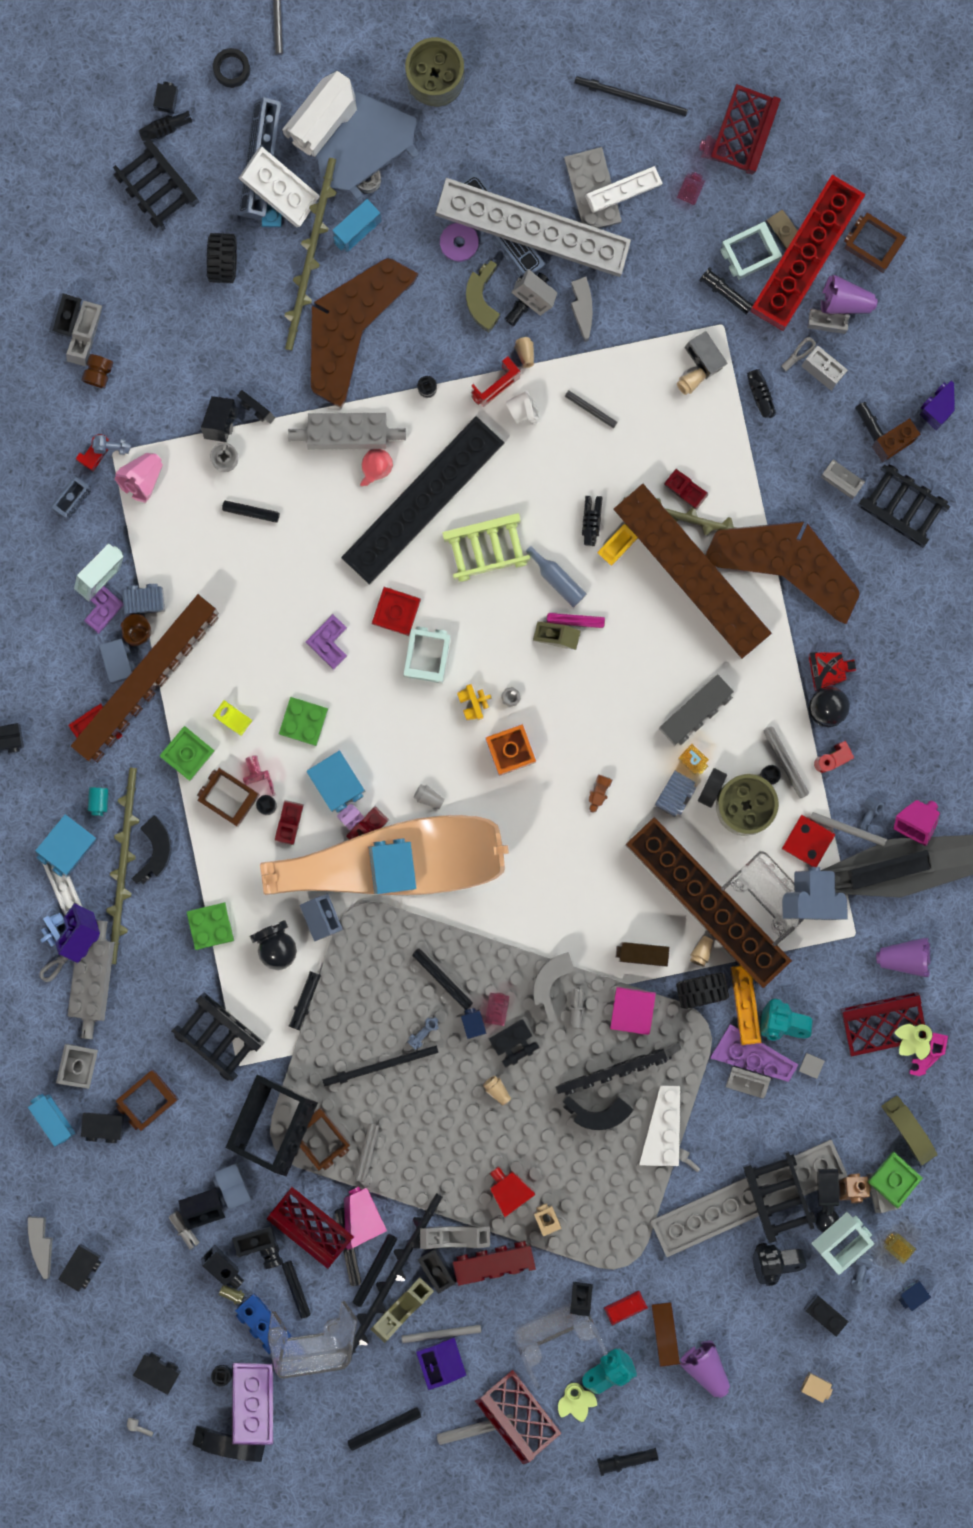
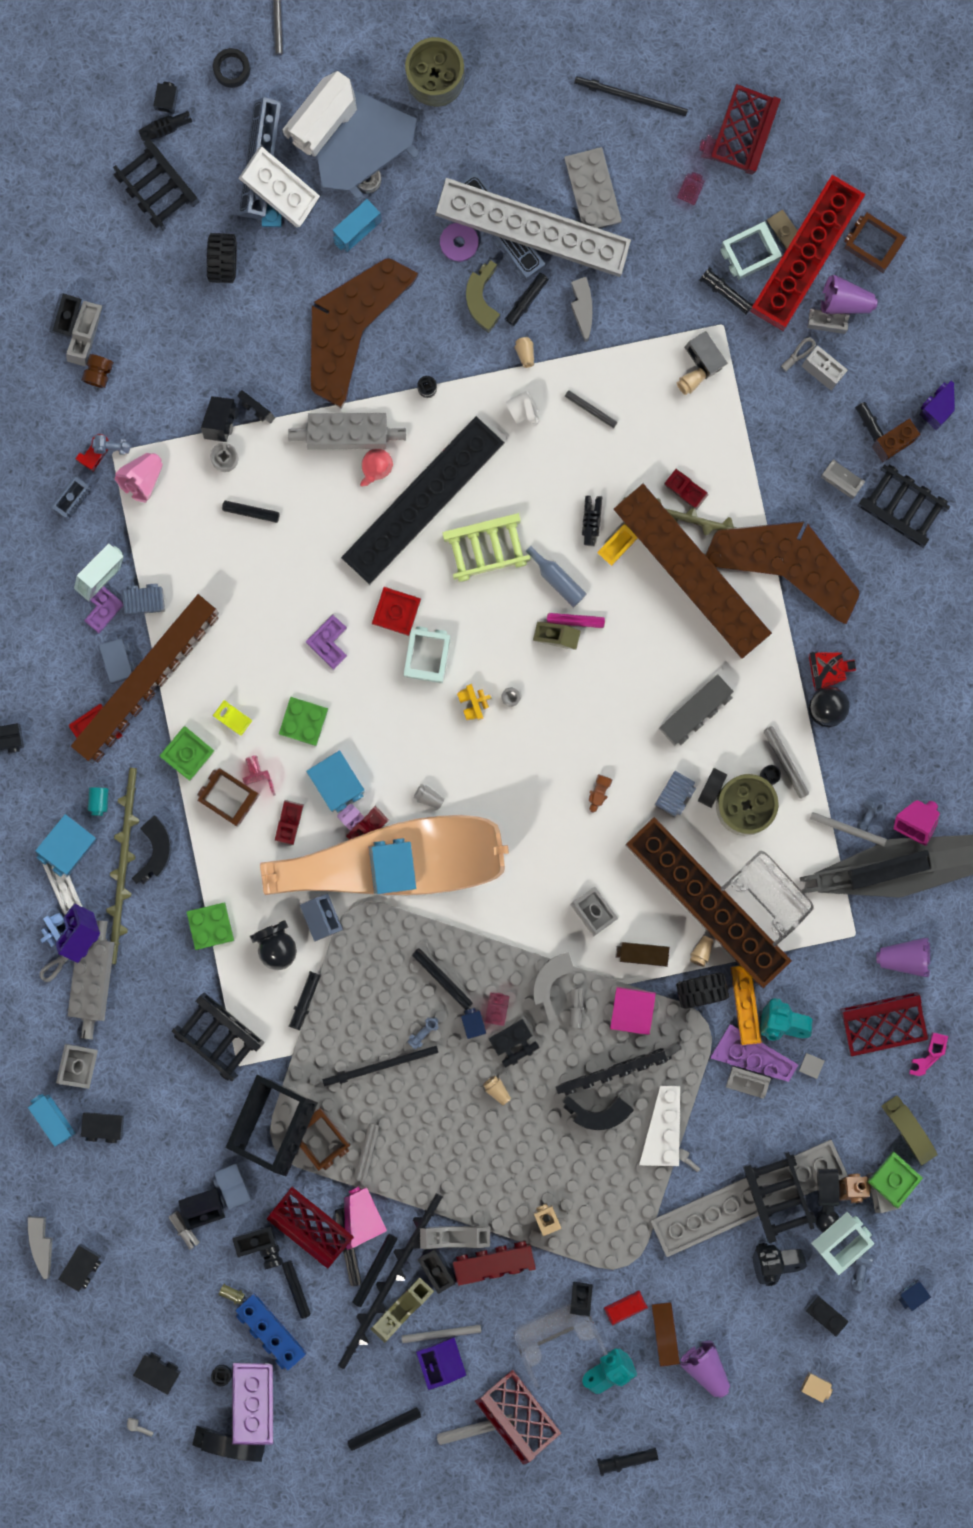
reddish brown window [116,1069,179,1131] -> none
reddish brown hair [121,614,152,646] -> none
black torso [201,1245,244,1289] -> none
black wheel [256,795,277,815] -> none
clear windscreen [268,1301,358,1379] -> none
olive plant [284,158,337,351] -> none
red panel [471,356,520,407] -> none
orange brick [485,724,536,776] -> none
red torso [489,1166,535,1217] -> none
light grey hinge [511,269,557,316] -> none
yellowish green plate [558,1383,597,1422] -> none
white tile [585,166,663,213] -> none
clear yellow brick [678,744,709,775] -> none
black hinge [747,369,776,418] -> none
red tile [781,815,836,867] -> none
sand blue brick [782,867,848,920] -> none
leg [814,741,854,773] -> none
clear yellow brick [884,1232,916,1264] -> none
yellowish green plate [895,1024,932,1060] -> none
none -> light grey slope [570,887,618,937]

